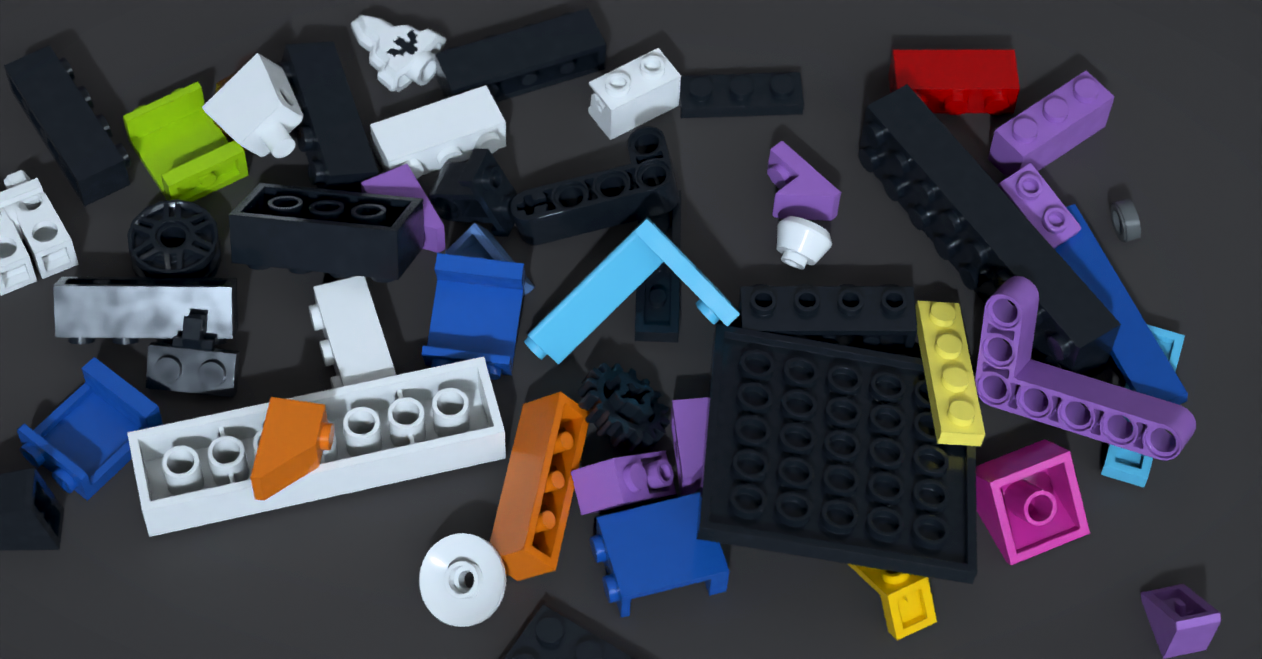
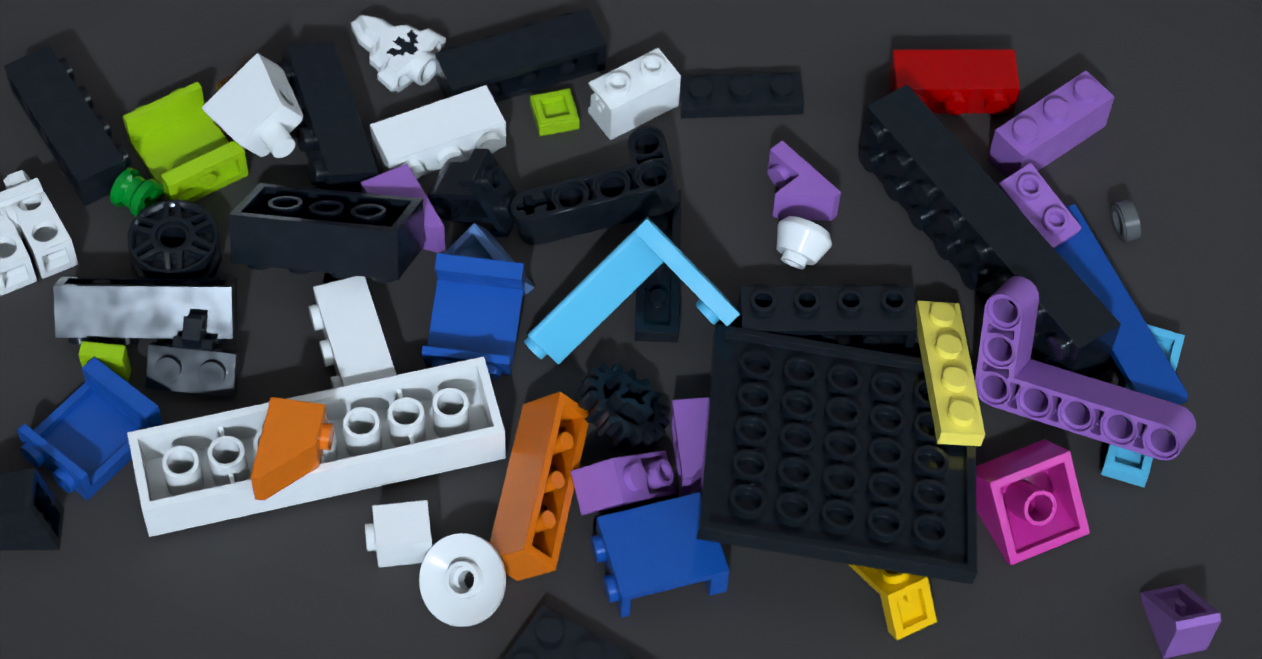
none -> lime tile [78,341,132,382]
none -> green wheel [110,167,163,217]
none -> white brick [365,500,432,568]
none -> lime tile [530,88,580,137]

